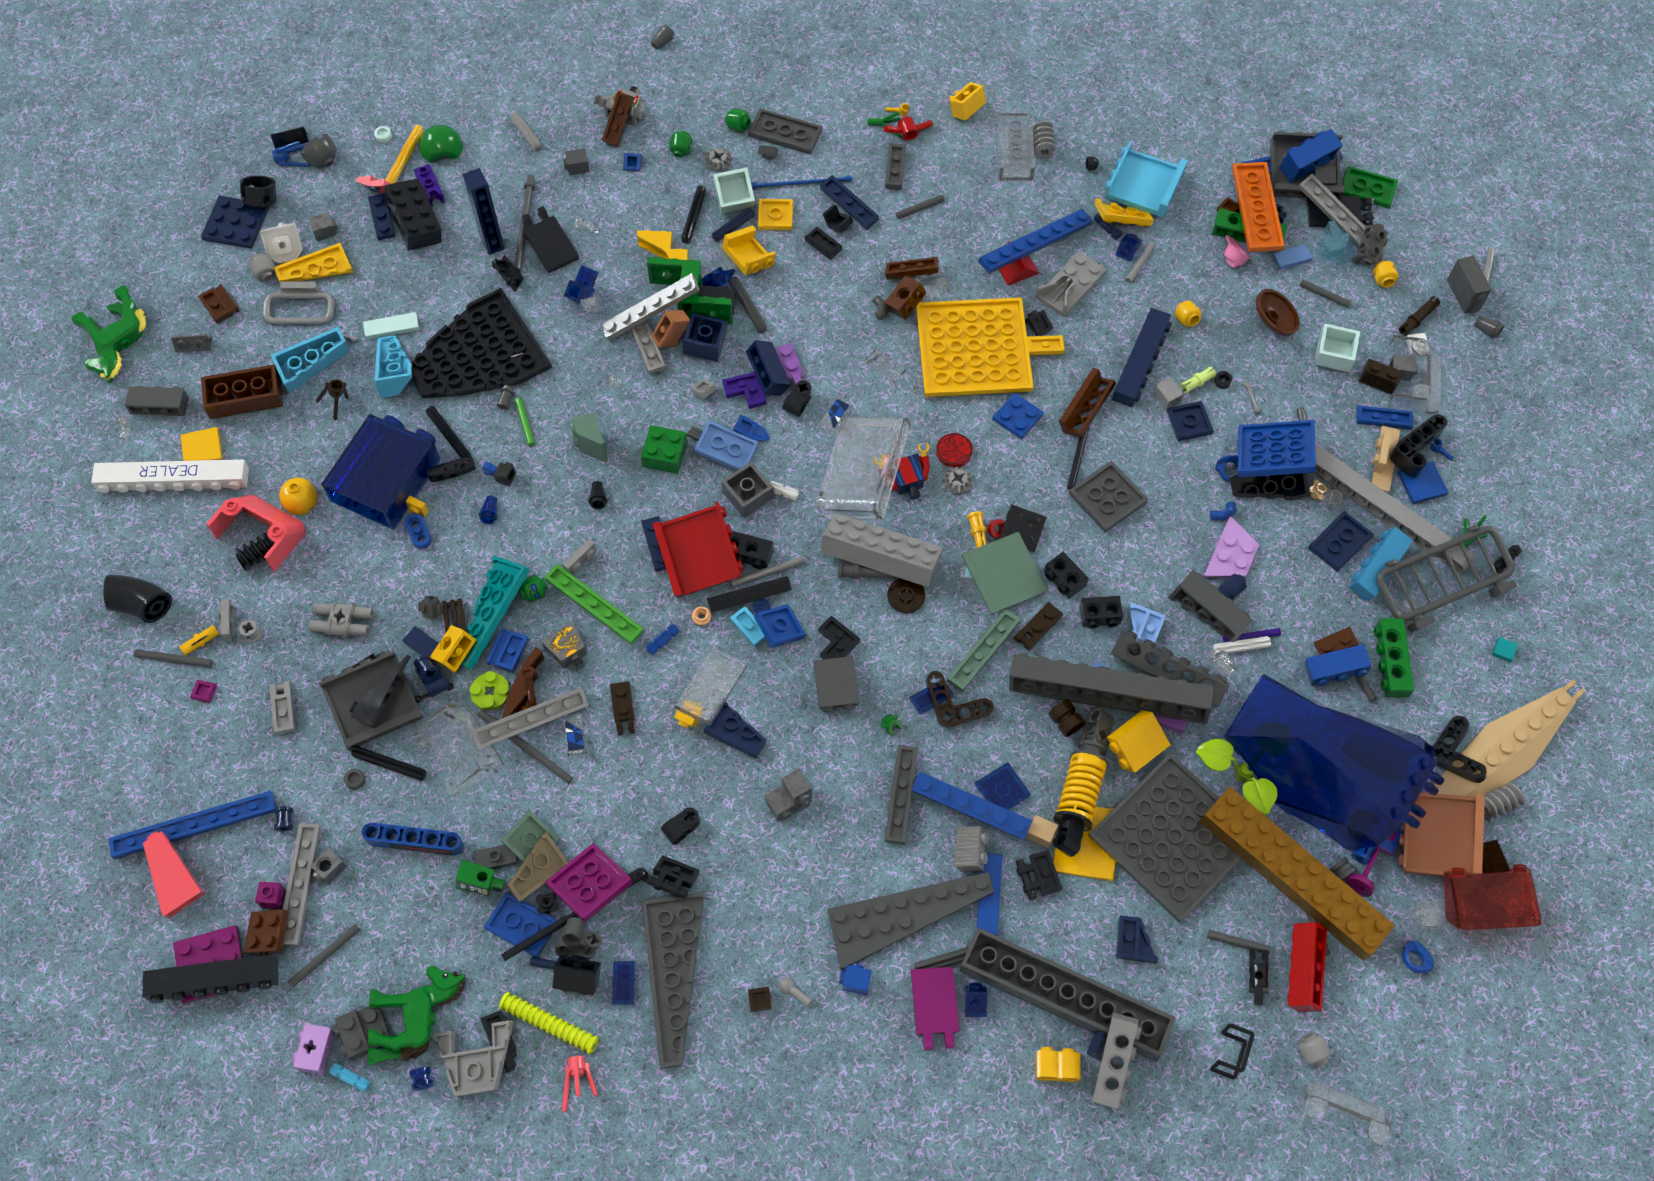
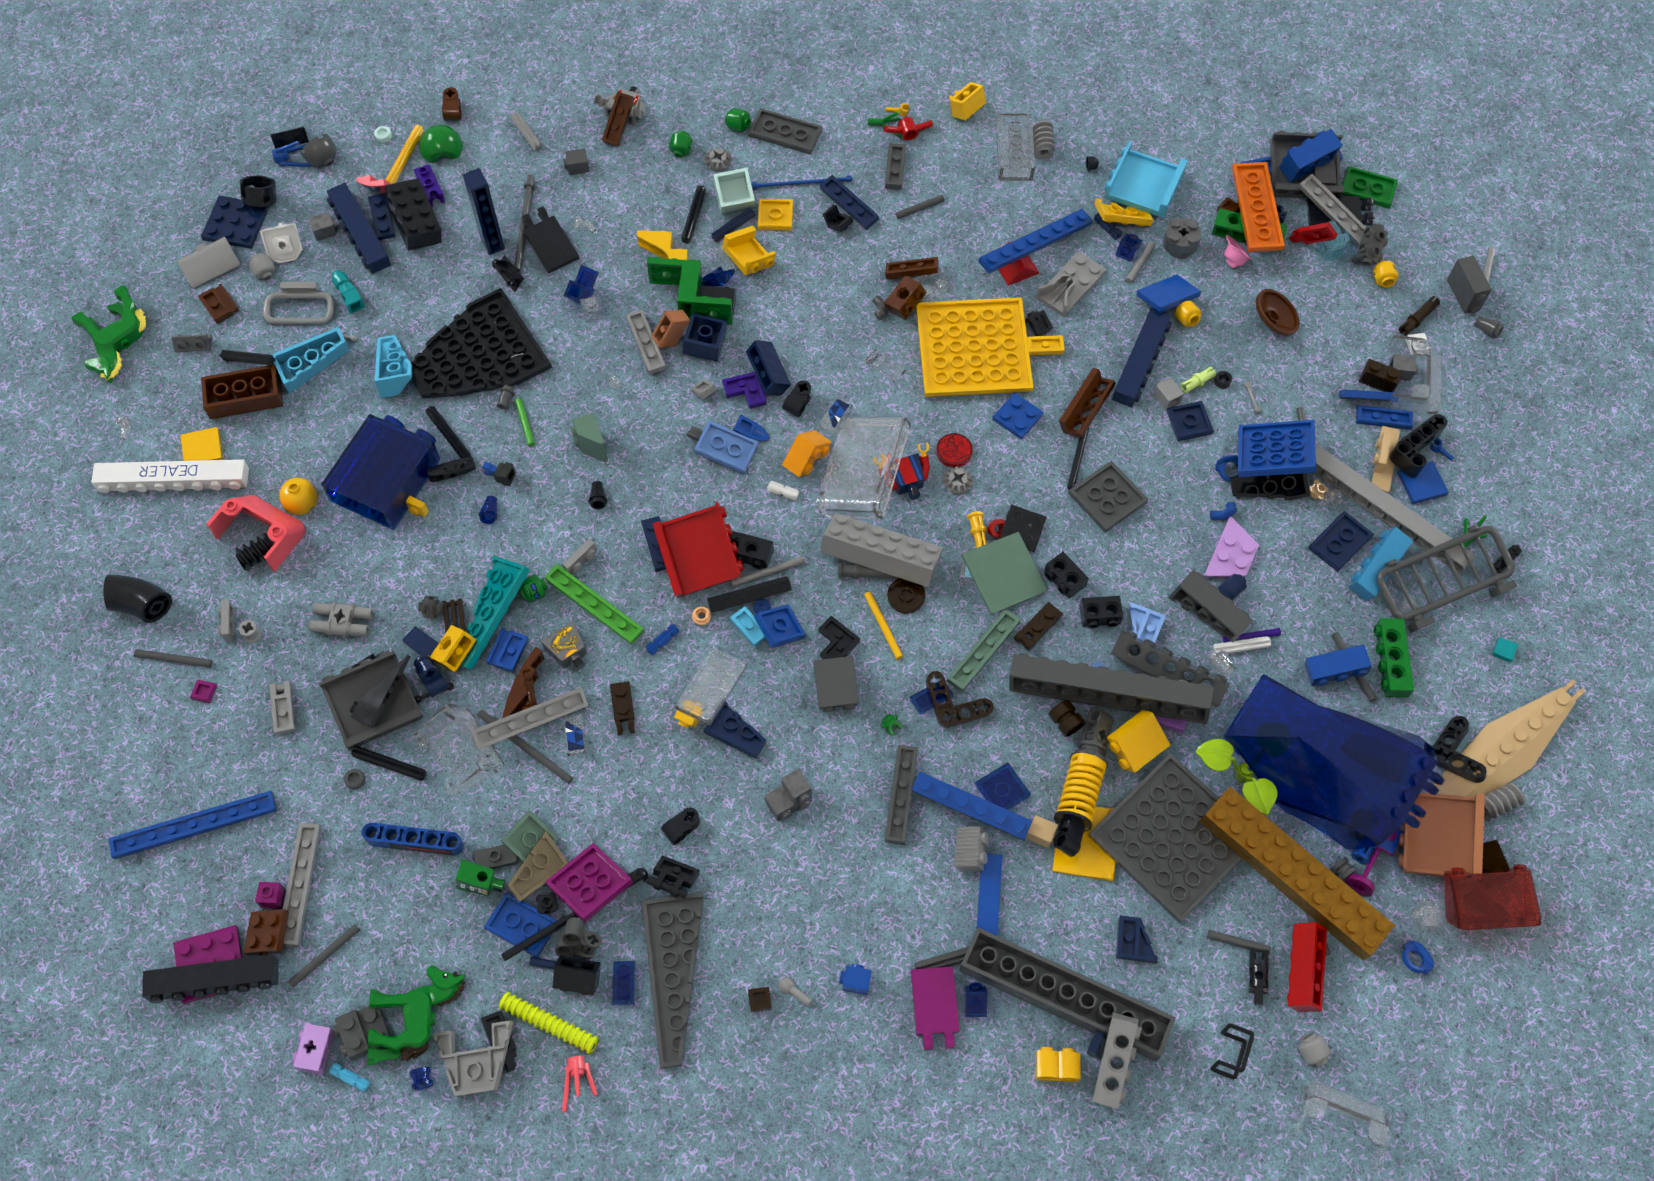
dark grey brick [125,386,189,416] -> none
coral slope [143,831,205,919] -> none
yellow pin [179,625,219,656] -> none
yellow wing [274,243,353,282] -> none
dark blue bush [274,806,293,832] -> none
flat silver brick [310,848,347,885] -> none
dark brown plant [316,379,348,420] -> none
light aqua tile [363,312,420,340] -> none
blue plate [405,514,432,549] -> none
lime plate [469,671,510,711] -> none
plate [602,273,699,341] -> none
blue slope [623,152,643,171] -> none
green brick [641,425,687,474] -> none
dark grey cone [651,25,674,50] -> none
flat silver brick [721,462,774,518] -> none
dark grey axle [729,276,767,333] -> none
dark grey plate [758,145,778,158] -> none
medium lavender hinge [775,343,804,386] -> none
black plate [805,227,842,260] -> none
dark grey wing [827,872,994,970] -> none
black plate [1015,850,1062,900] -> none
medium blue tile [1272,244,1312,270] -> none
dark grey bar [1299,280,1351,308] -> none
light aqua piece [1314,323,1360,373] -> none
reddish brown plate [1314,626,1359,655] -> none
none -> light grey panel [177,237,241,289]
none -> black axle [219,350,276,366]
none -> dark blue brick [326,182,391,274]
none -> teal piece [332,270,365,314]
none -> reddish brown piece [442,87,462,121]
none -> light orange brick [782,430,832,477]
none -> yellow bar [864,592,903,660]
none -> blue tile [1137,274,1201,313]
none -> flat silver brick [1163,218,1201,259]
none -> red hinge [1289,222,1338,245]
none -> blue tile [1339,389,1399,401]

